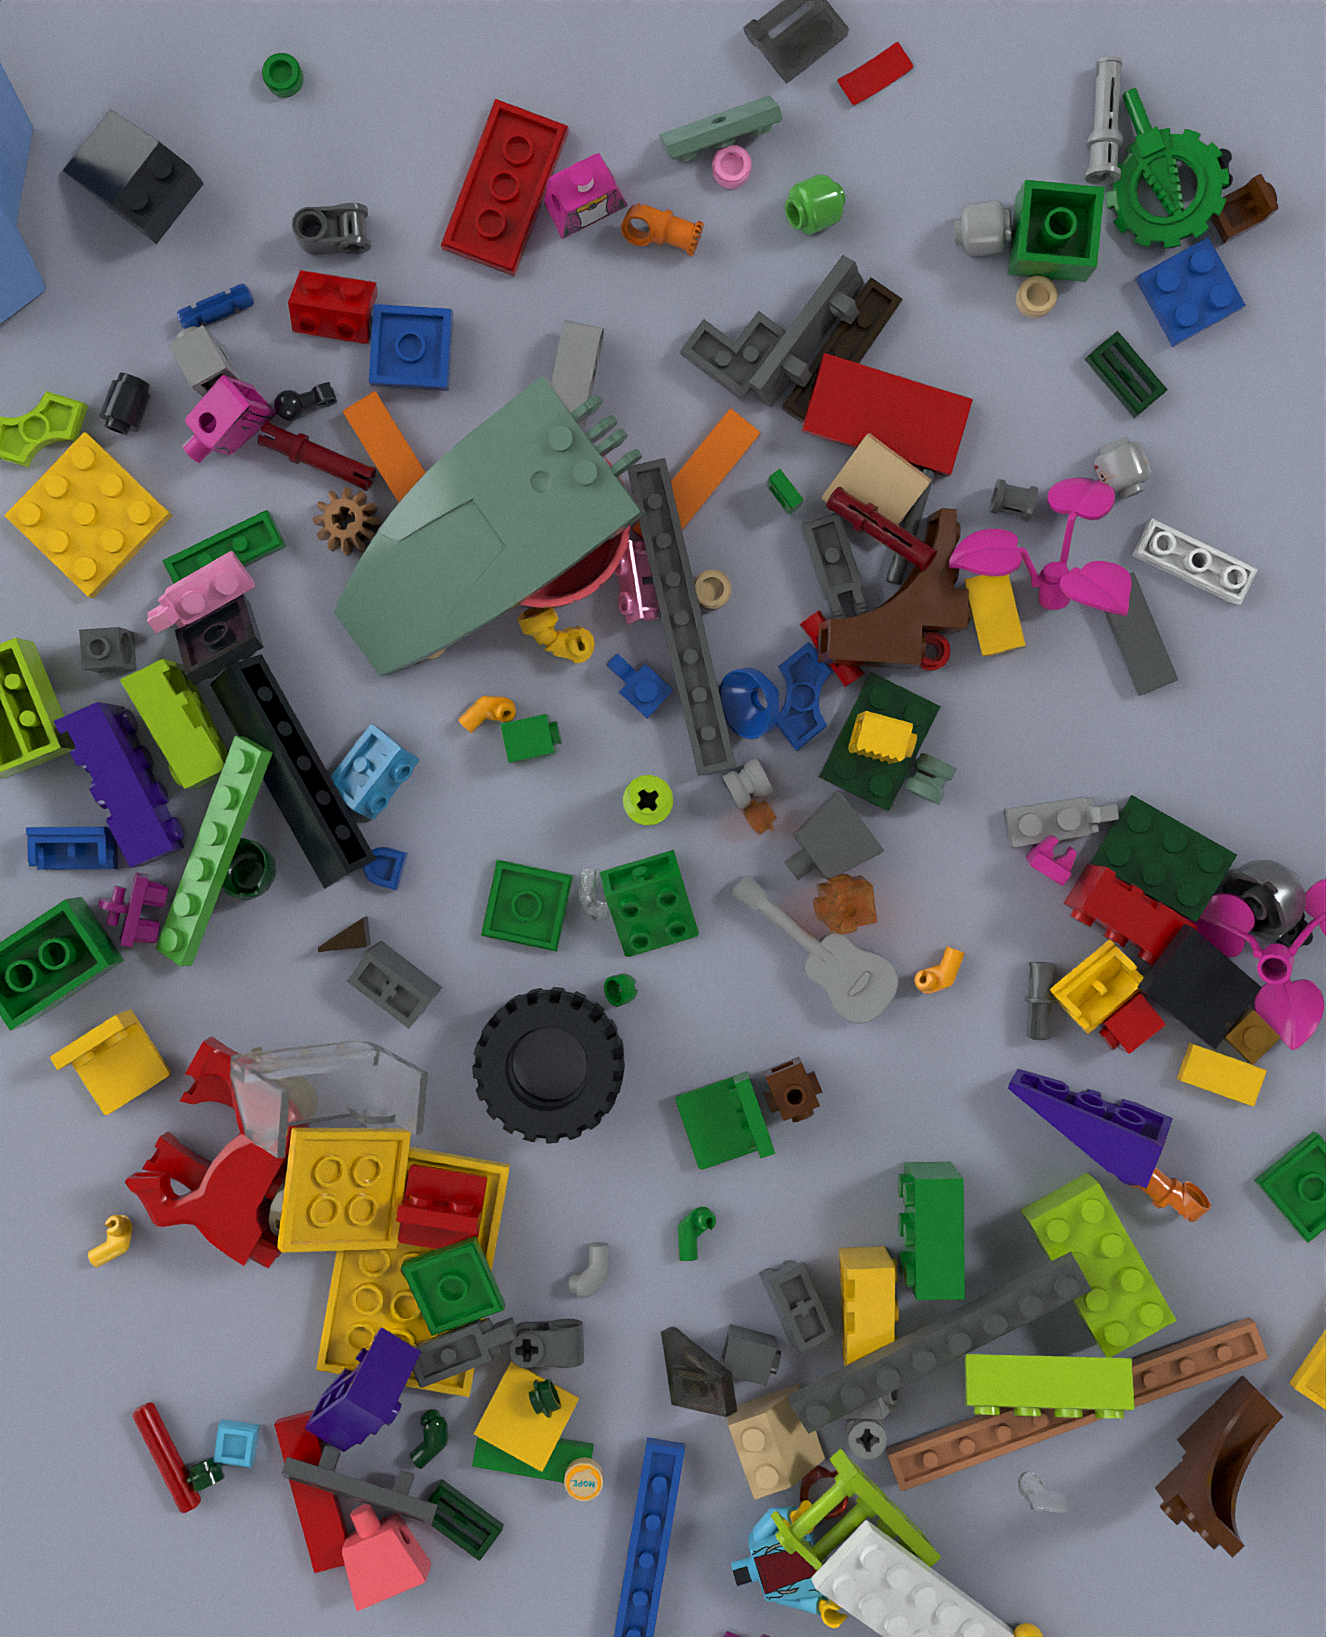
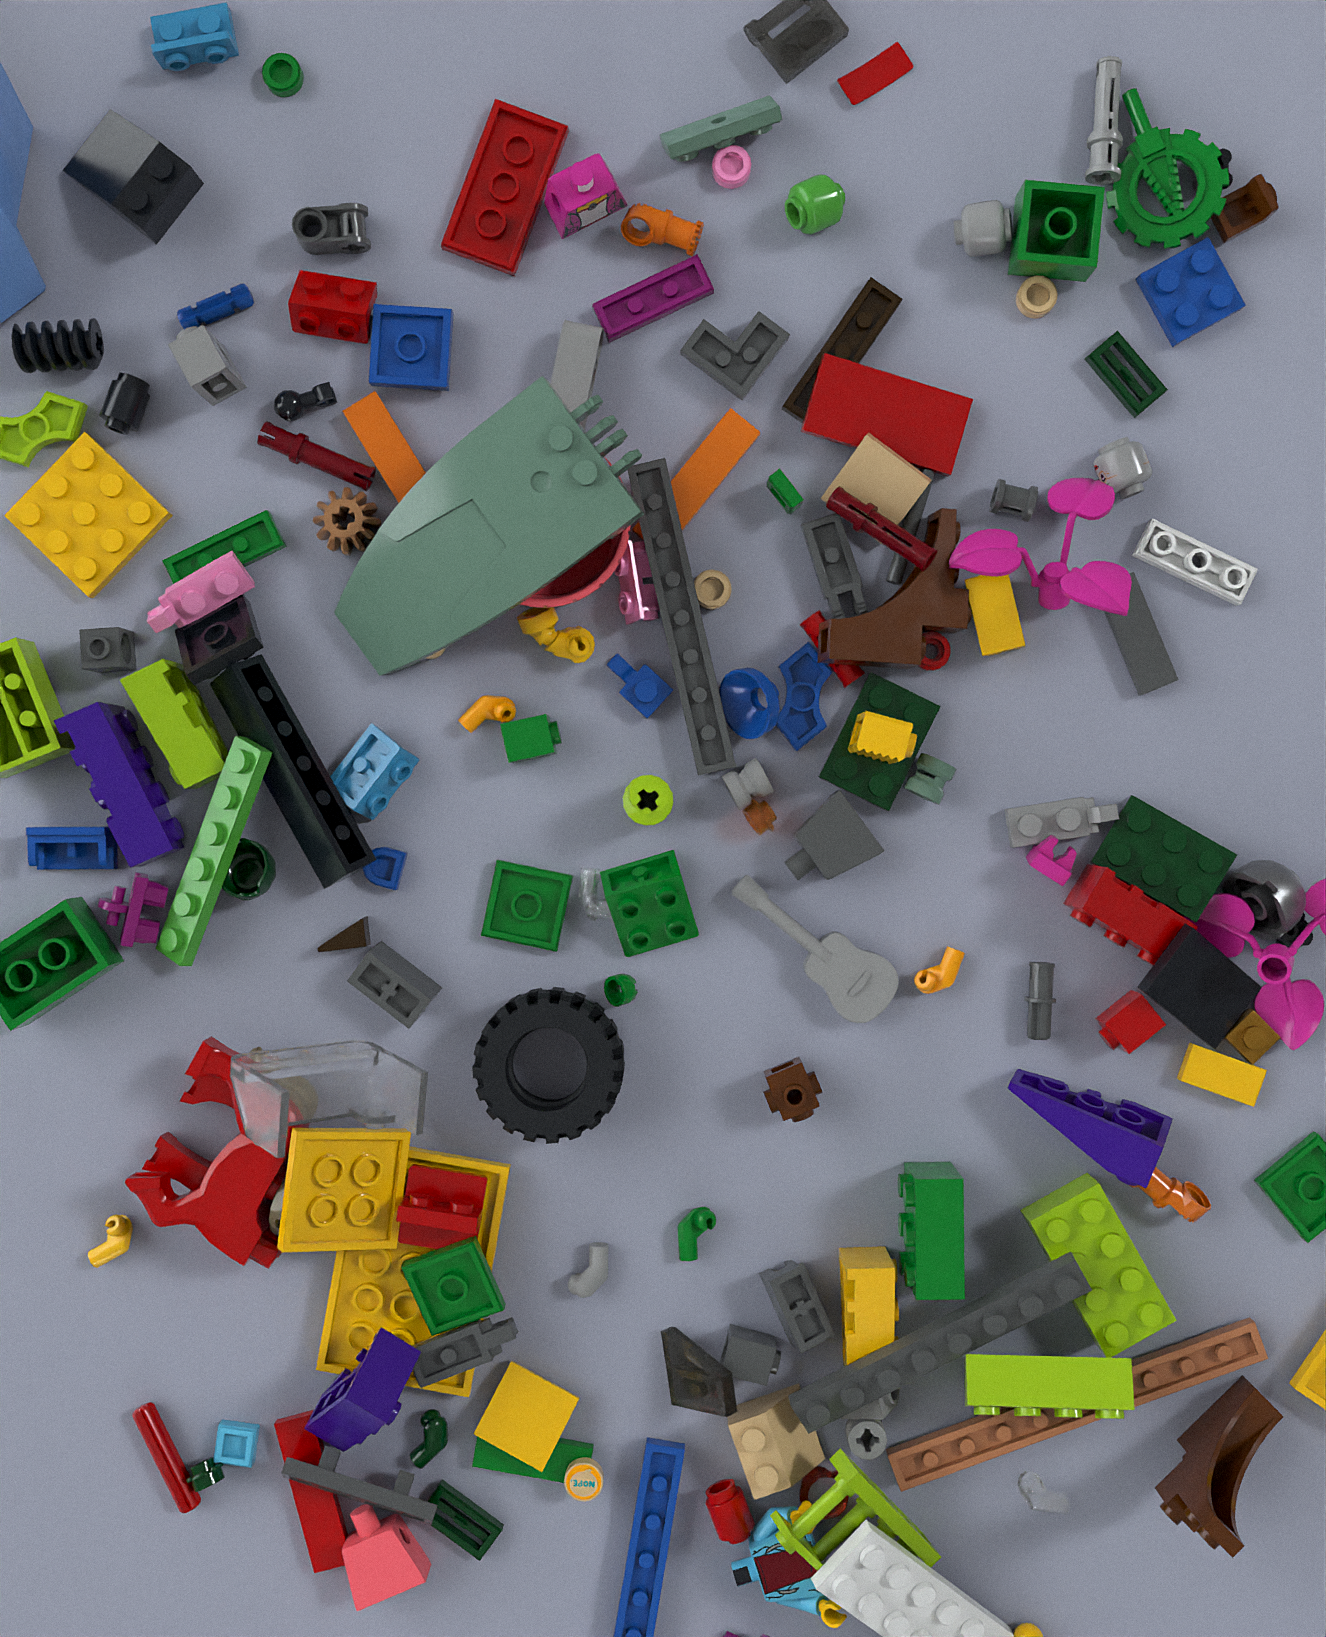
yellow bracket [49,1009,171,1115] -> none
dark pink torso [182,375,277,463] -> none
dark grey piece [509,1319,584,1368] -> none
dark green plate [529,1378,562,1418] -> none
green bracket [675,1071,775,1170] -> none
dark grey hinge [749,255,864,408] -> none
clear orange brick [813,874,877,934] -> none
yellow hinge [1049,939,1144,1034] -> none
none -> black piece [11,318,104,373]
none -> dark azure bracket [150,2,239,71]
none -> magenta tile [592,254,714,343]
none -> red brick [705,1479,755,1544]

